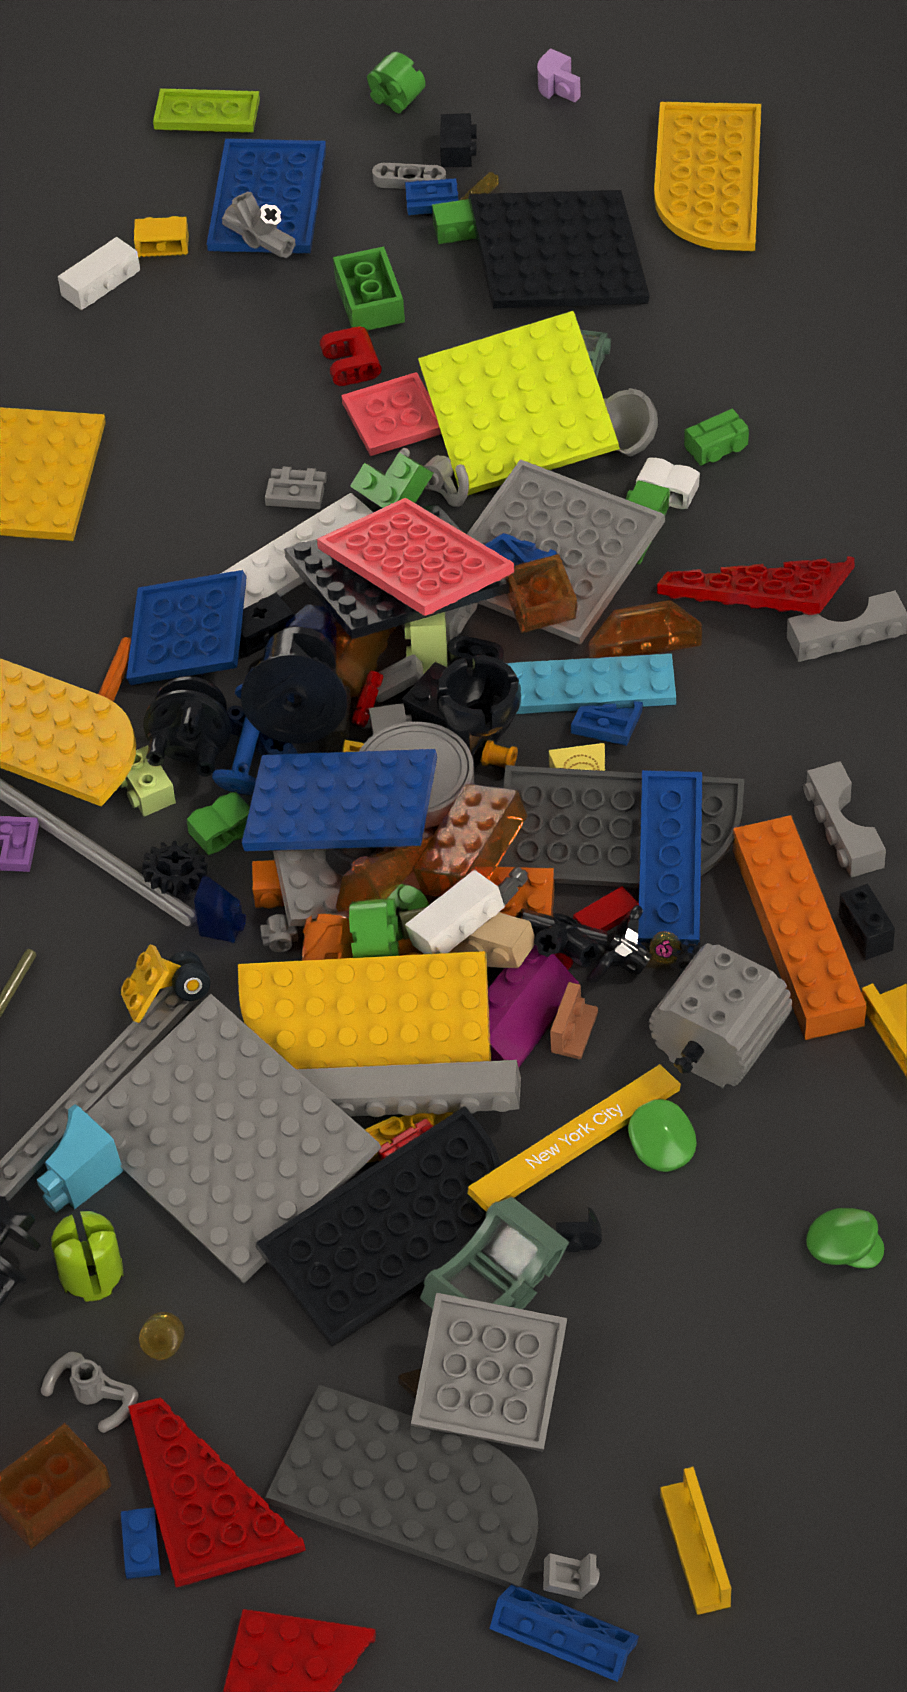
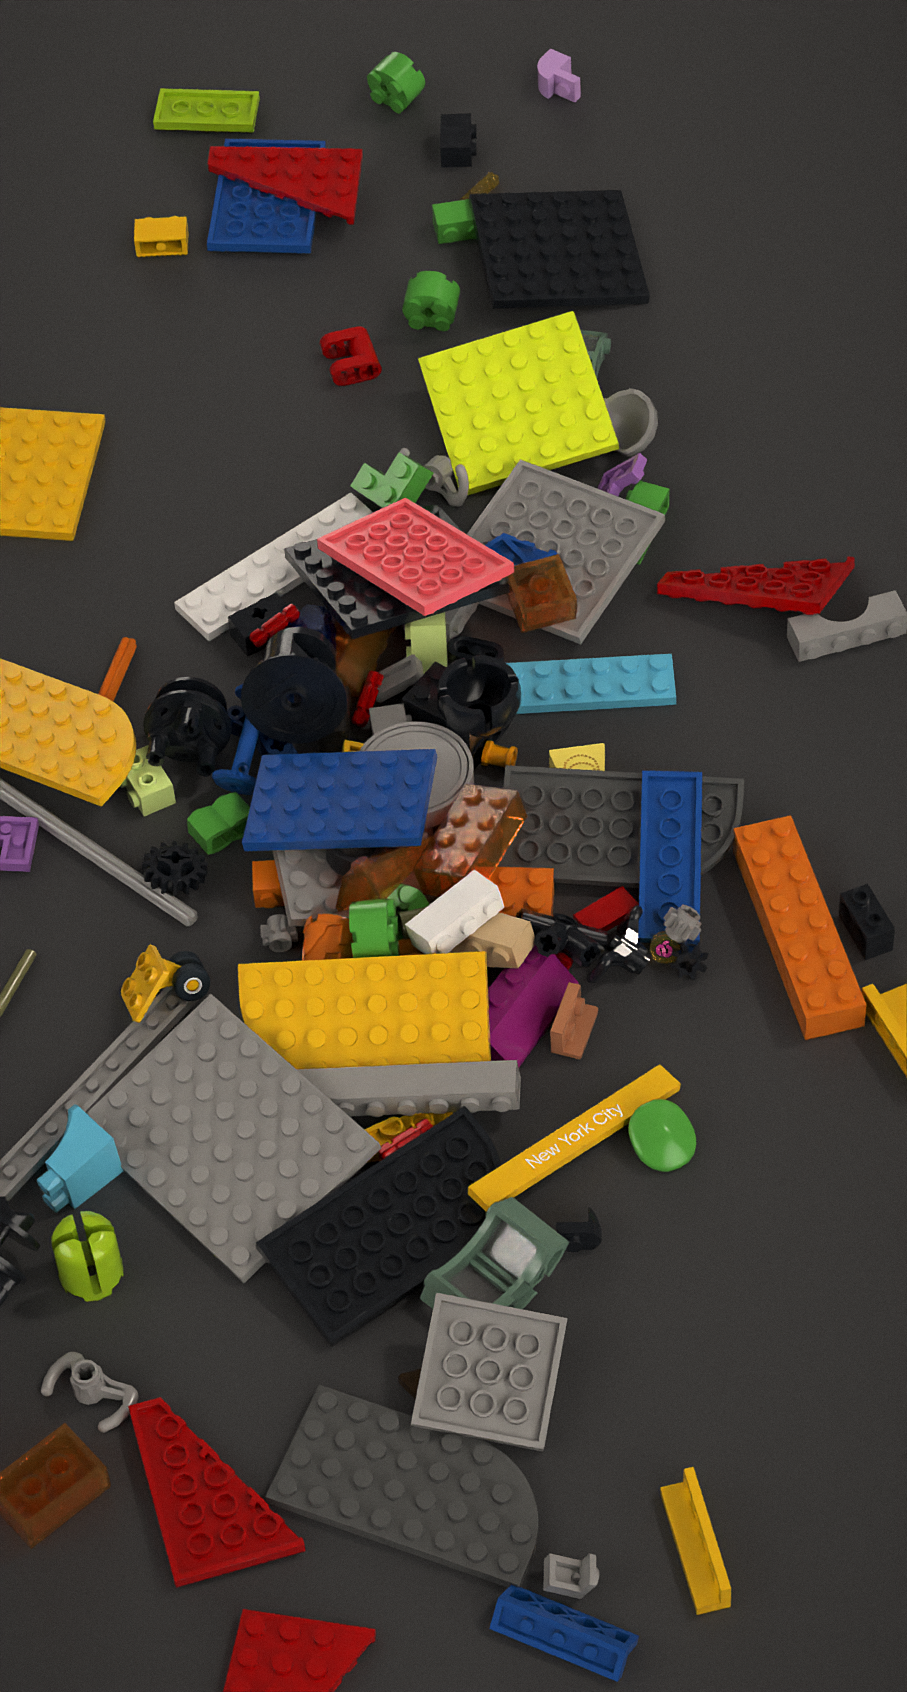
white brick [58,237,140,310] -> none
blue plate [121,1507,161,1579] -> none
blue plate [126,570,247,685] -> none
clear yellow head [139,1312,185,1360] -> none
clear blue slope [194,876,246,943] -> none
light grey piece [222,192,296,258] -> none
light grey plate [265,466,327,509] -> none
bright green brick [333,247,405,330] -> none
coral plate [341,372,441,456] -> none
light grey beam [372,163,446,189] -> none
blue plate [405,178,458,215] -> none
dark grey axle [498,867,528,912] -> none
blue wing [571,701,643,746] -> none
clear orange wedge [588,600,702,658] -> none
white brick [636,458,700,509] -> none
light grey piece [649,943,792,1088] -> none
yellow plate [654,102,761,251] -> none
bright green brick [684,408,749,466] -> none
light grey arch [803,761,886,878] -> none
bright green piece [806,1208,884,1269] -> none
none -> red wing [207,146,363,225]
none -> red axle [249,604,300,647]
none -> bright green brick [402,271,460,331]
none -> medium lavender plate [597,453,647,496]
none -> light grey gear [663,905,702,943]

